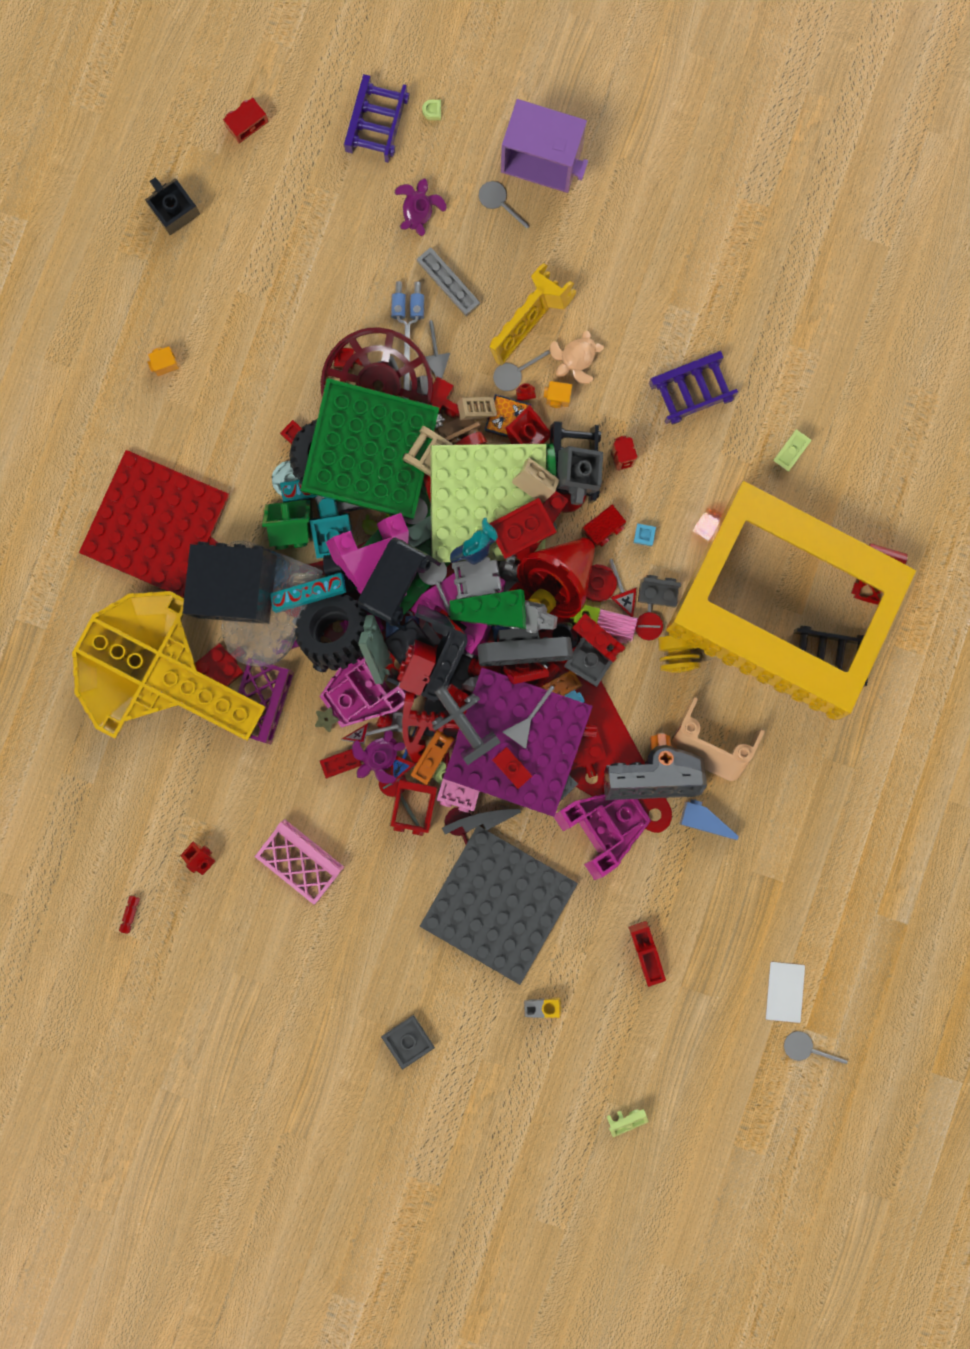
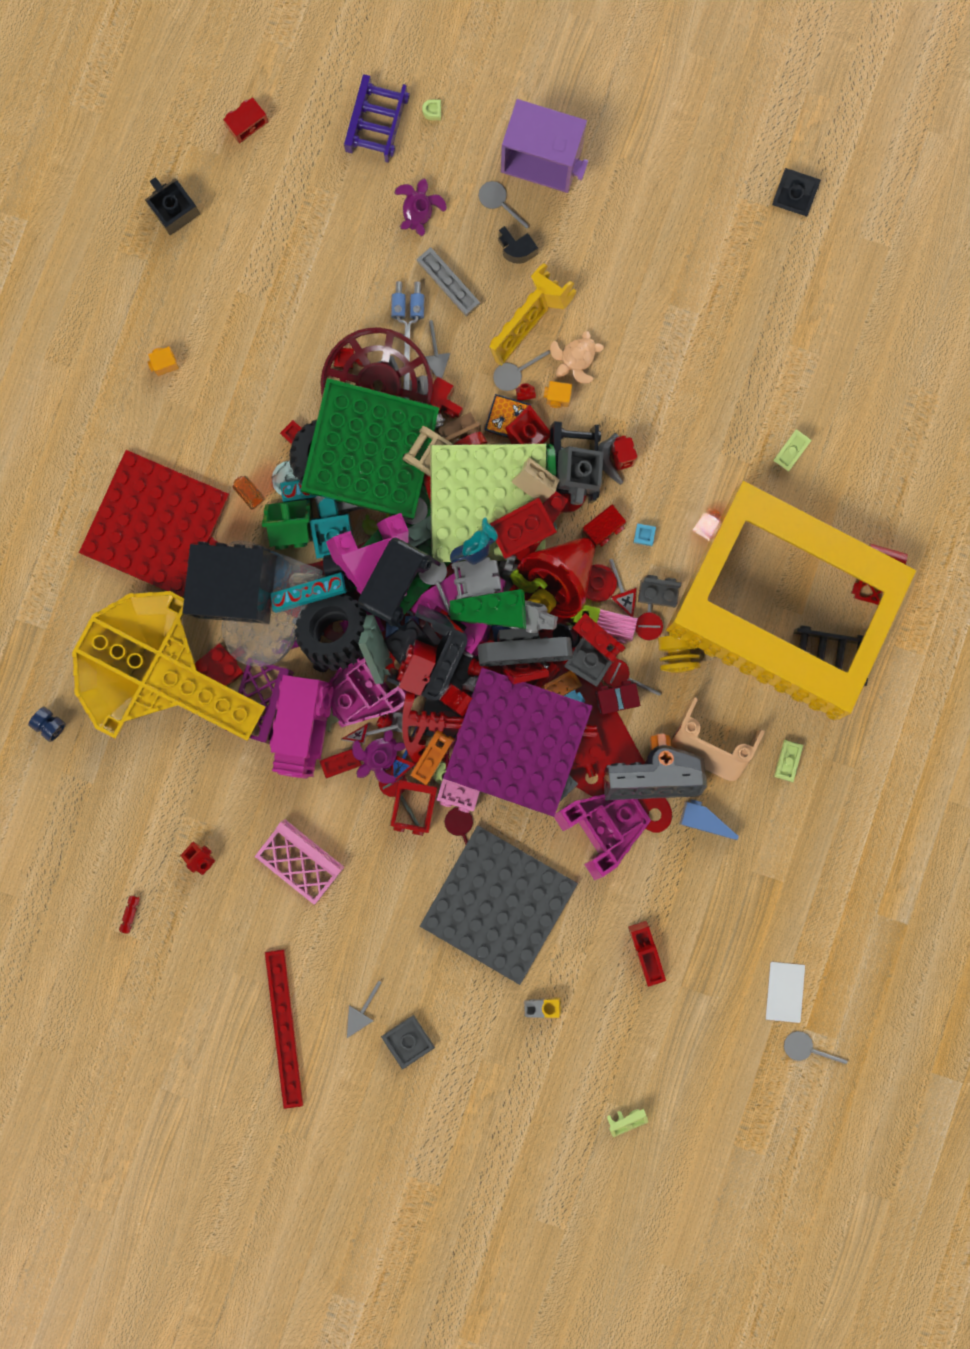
dark grey piece [431,685,501,765] -> none
dark grey slope [442,809,521,834] -> none
tan slope [457,397,497,420] -> none
red plate [492,747,533,789] -> none
light grey piece [502,686,554,749] -> none
dark purple fence [649,351,738,425] -> none
none -> dark blue wheel [28,706,66,742]
none -> clear orange brick [233,476,265,510]
none -> red tile [265,949,304,1109]
none -> dark pink piece [270,675,334,779]
none -> light grey piece [347,981,381,1038]
none -> black brick [498,226,538,264]
none -> lime piece [510,569,548,594]
none -> dark red container [595,681,641,714]
none -> dark grey piece [598,433,623,485]
none -> red piece [602,659,661,696]
none -> black slope [772,168,821,217]
none -> yellowish green plate [774,740,803,782]

